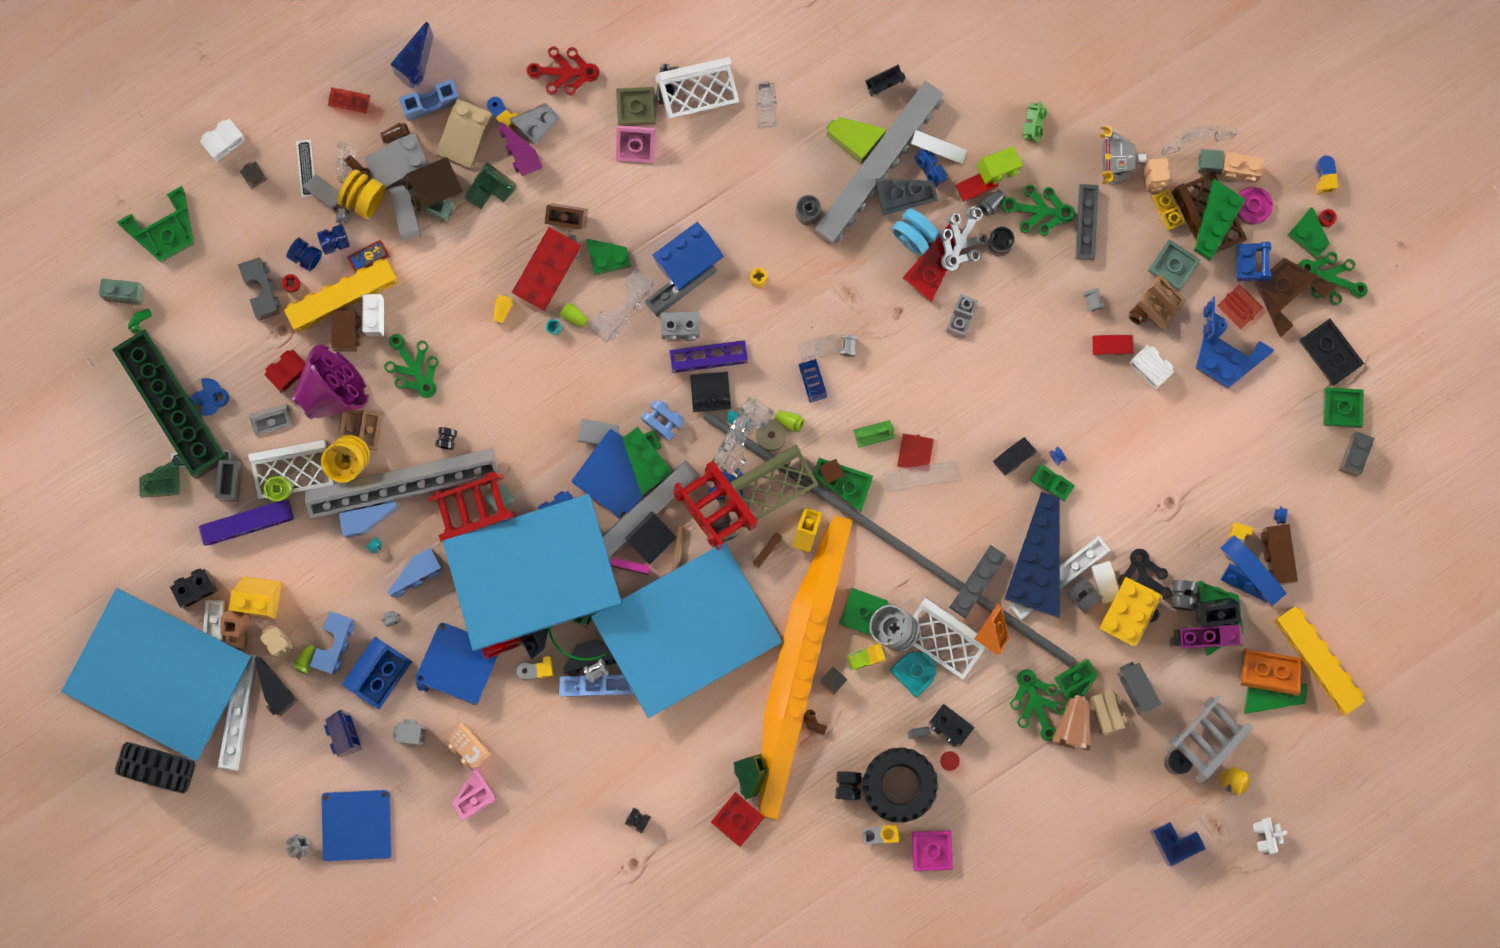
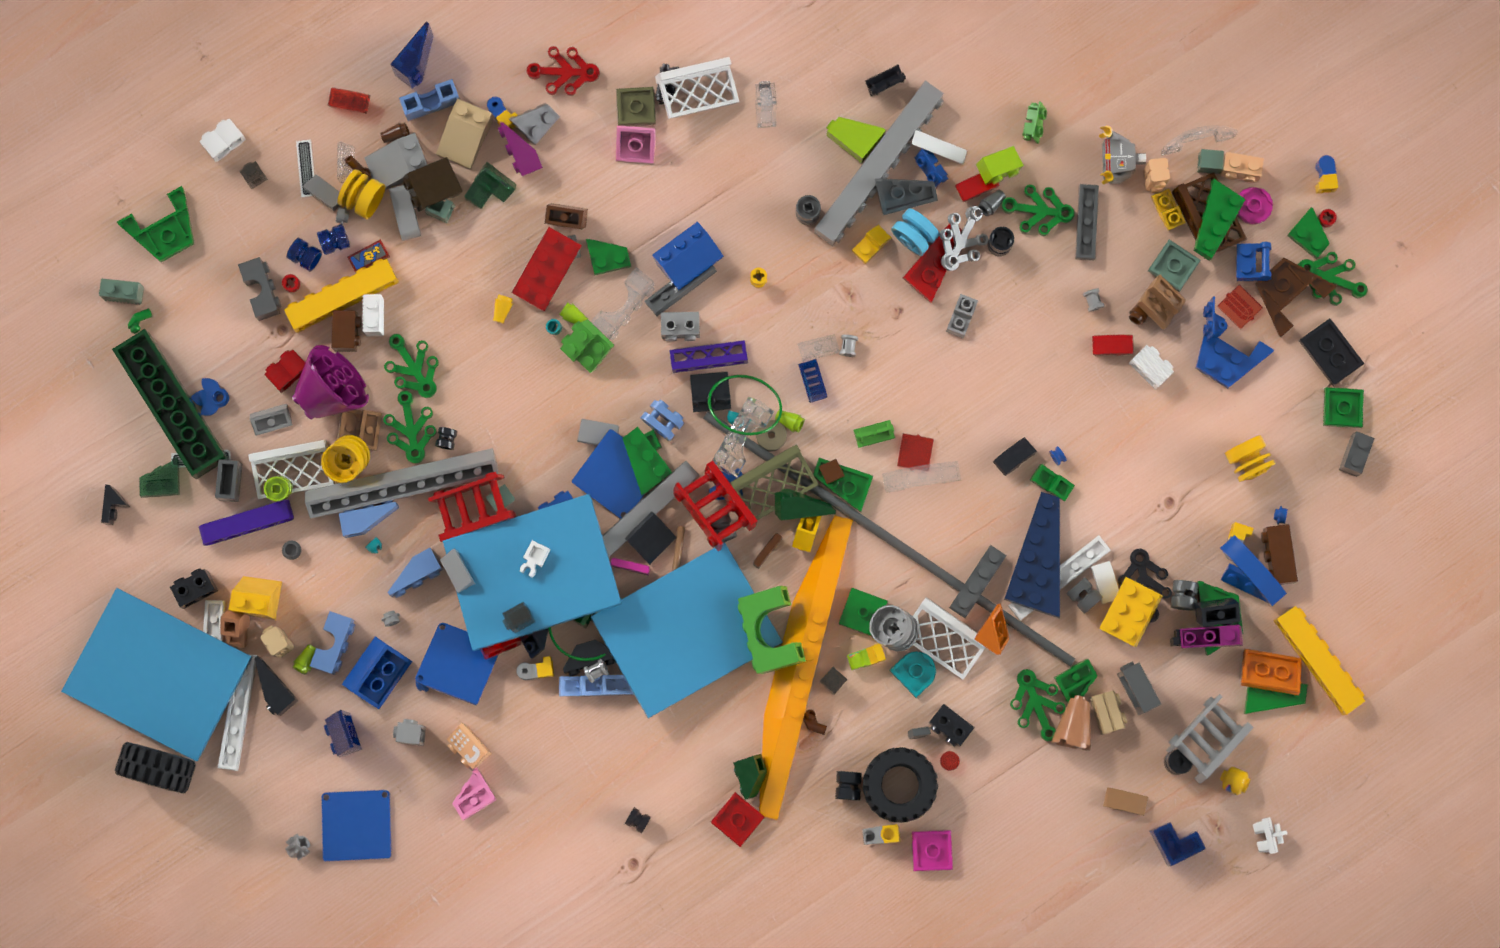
none -> black slope [101,484,130,525]
none -> dark grey plate [282,540,301,560]
none -> green plant [383,391,437,463]
none -> light grey slope [440,548,475,593]
none -> clear smoke brick [502,602,535,633]
none -> white plate [520,540,550,578]
none -> bright green plate [560,319,614,373]
none -> green piece [708,375,782,435]
none -> bright green arch [738,586,806,674]
none -> dark green slope [775,489,836,521]
none -> yellow slope [852,225,892,264]
none -> medium nougat slope [1103,787,1148,816]
none -> yellow wheel [1224,435,1276,482]

